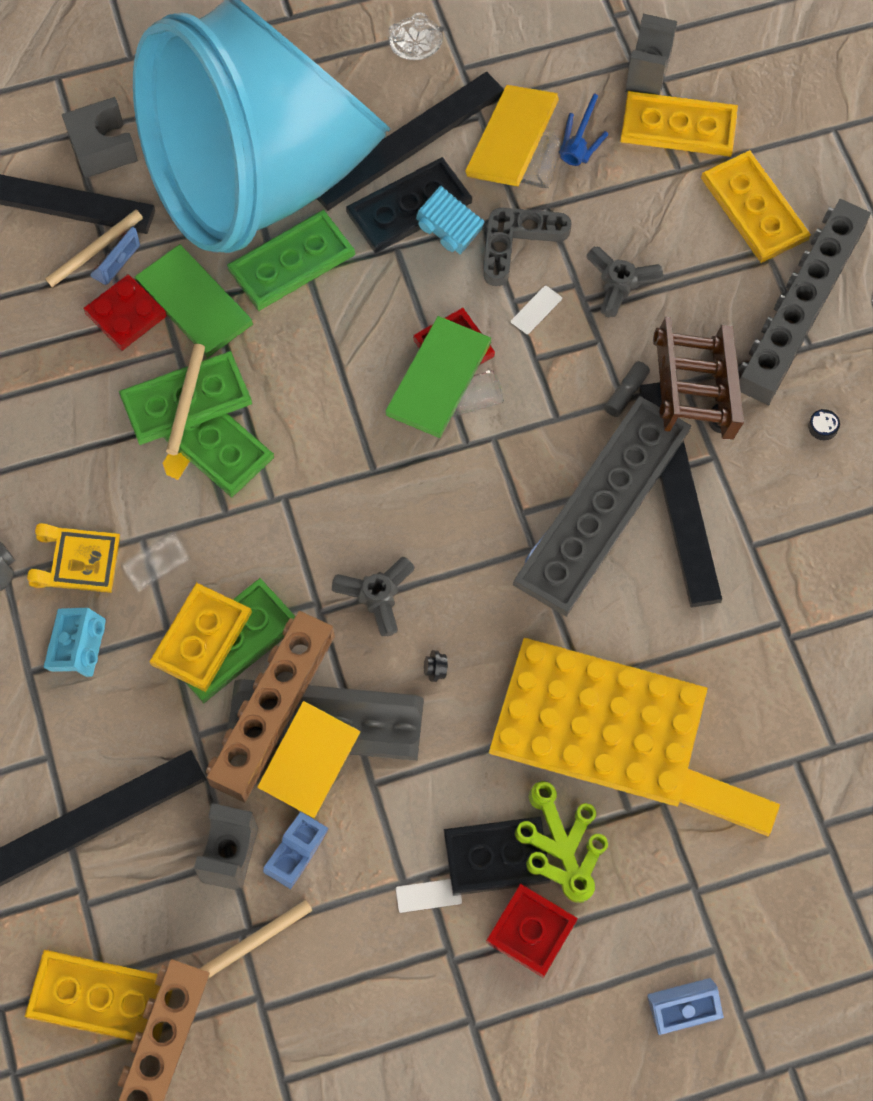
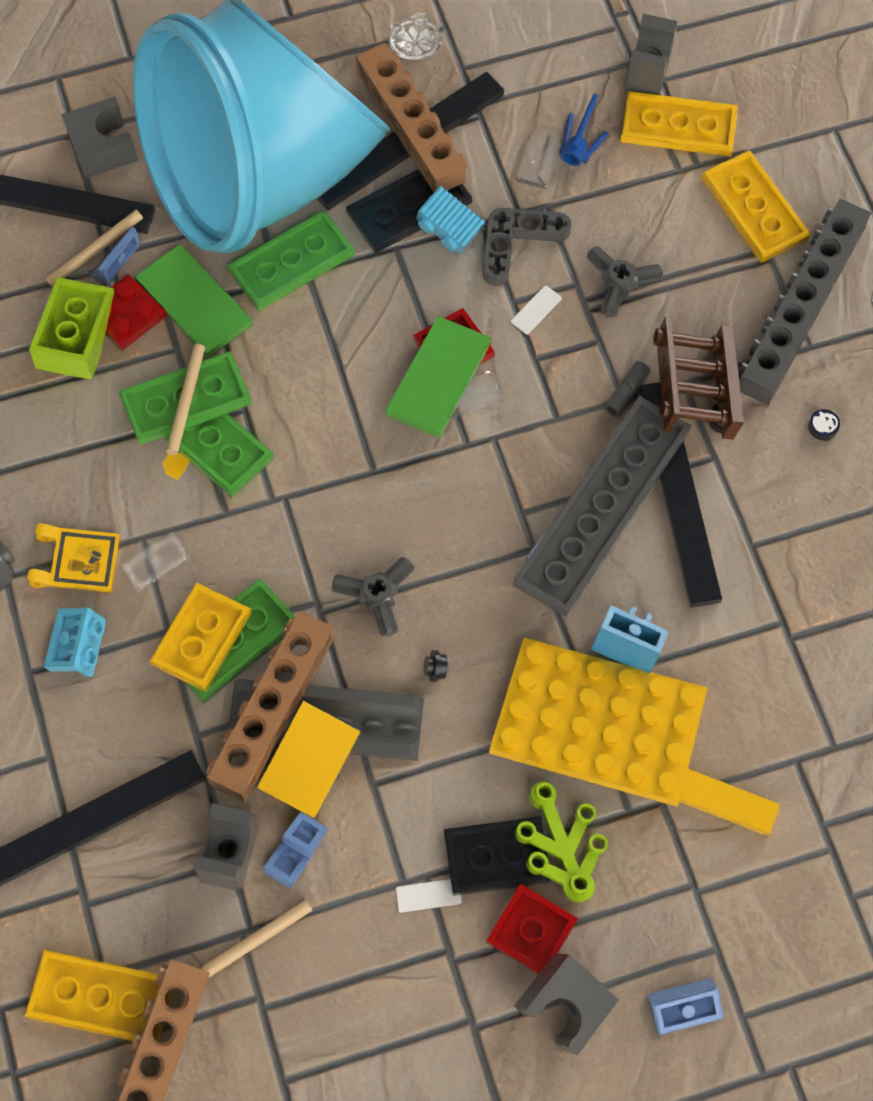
yellow tile [465,85,559,187] -> none
none -> lime slope [29,277,114,380]
none -> medium nougat brick [356,43,468,192]
none -> dark grey piece [514,953,619,1055]
none -> dark azure brick [591,606,669,673]

